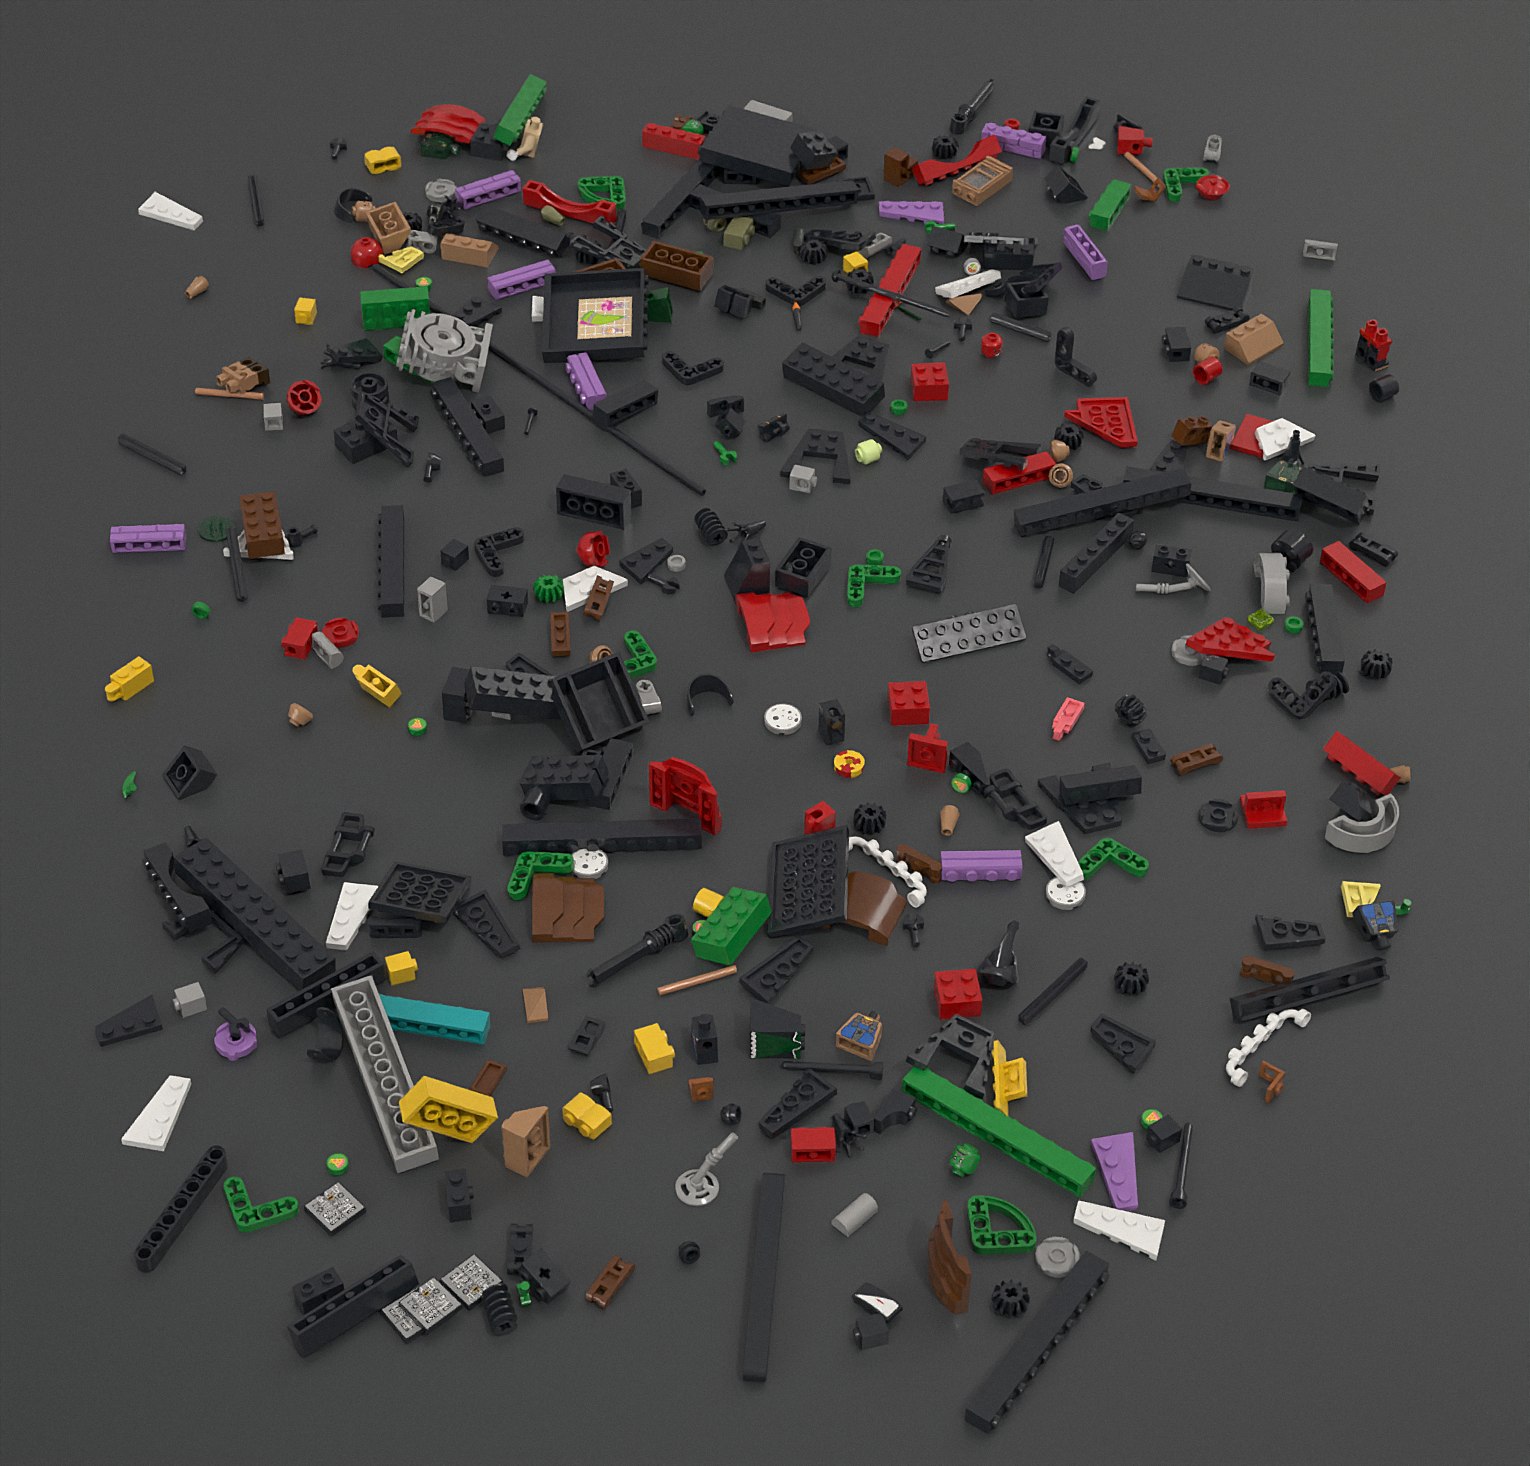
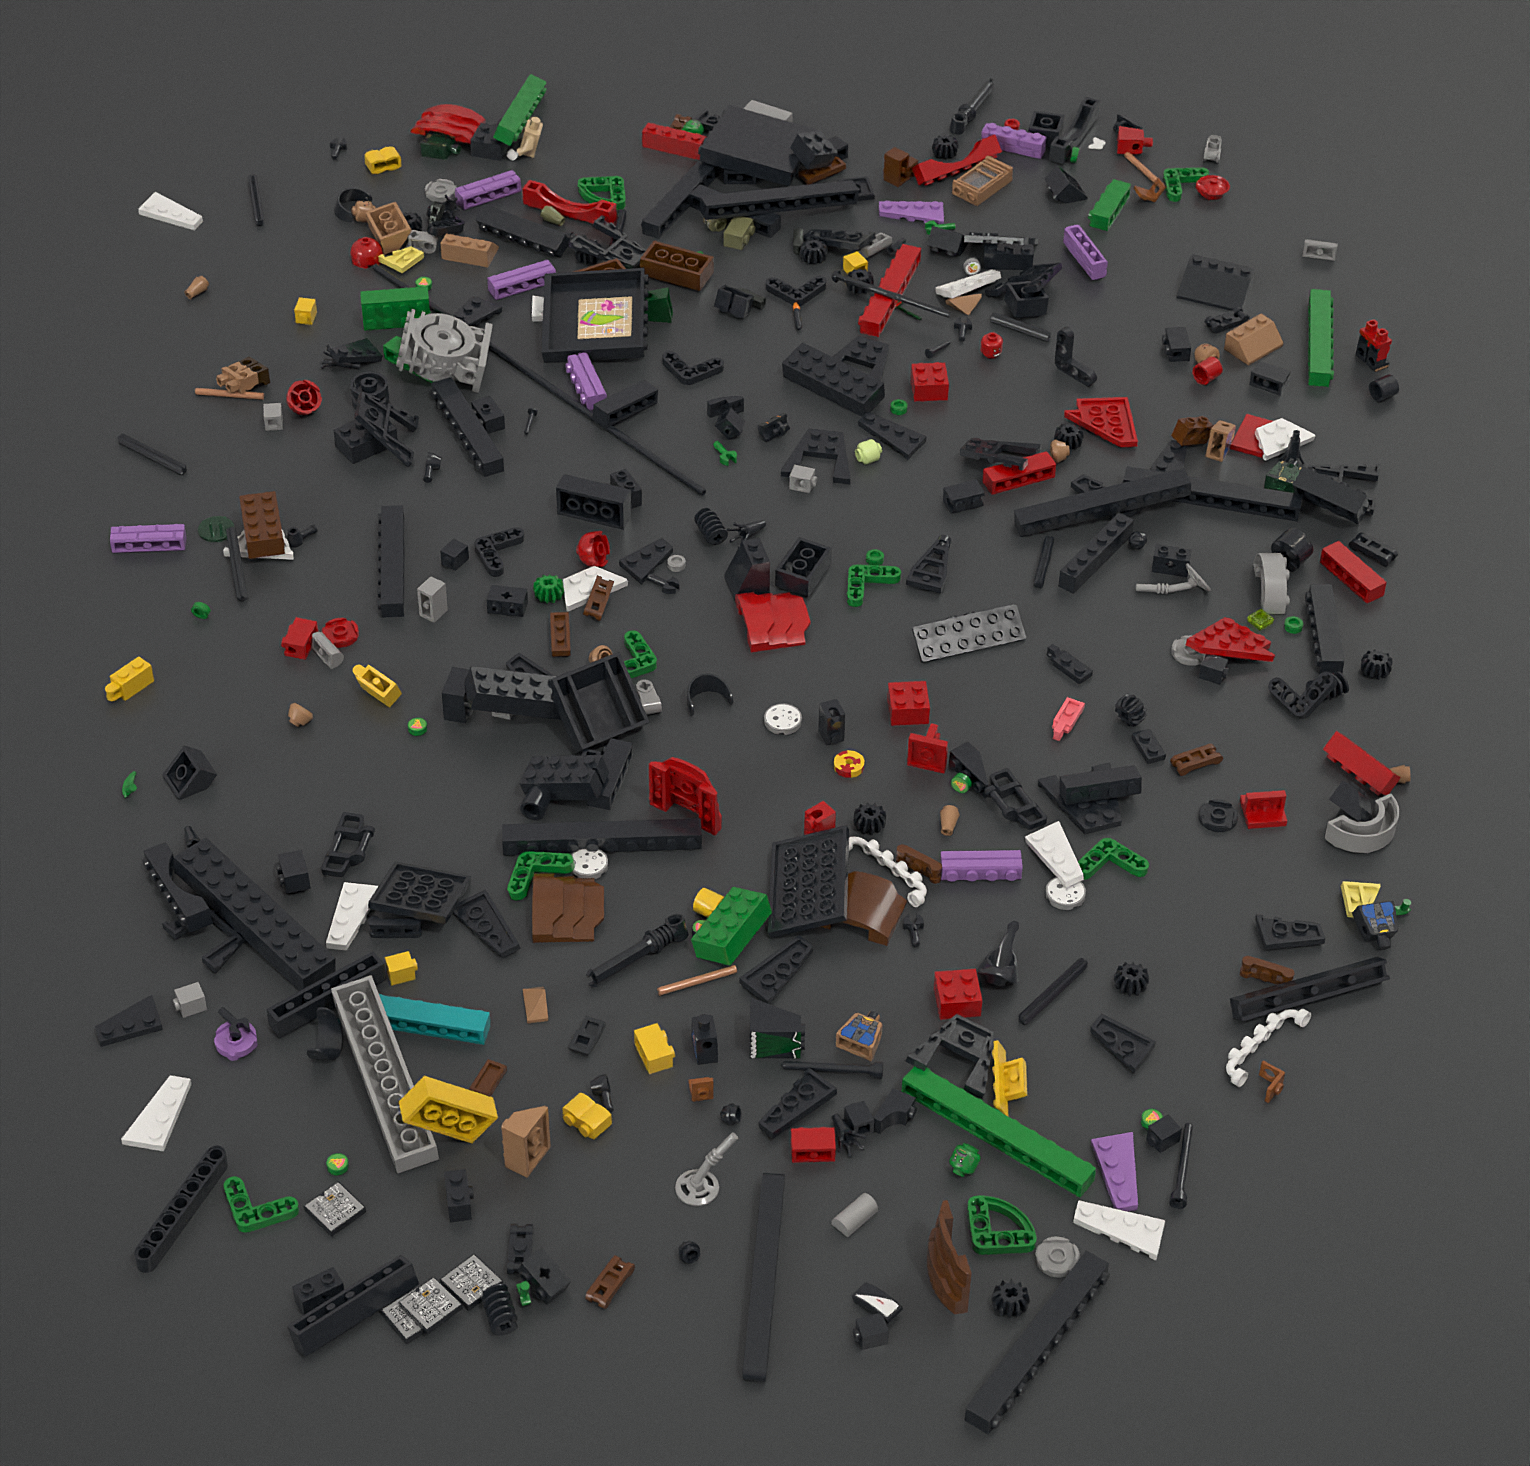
medium nougat cone [1049,464,1073,488] -> none

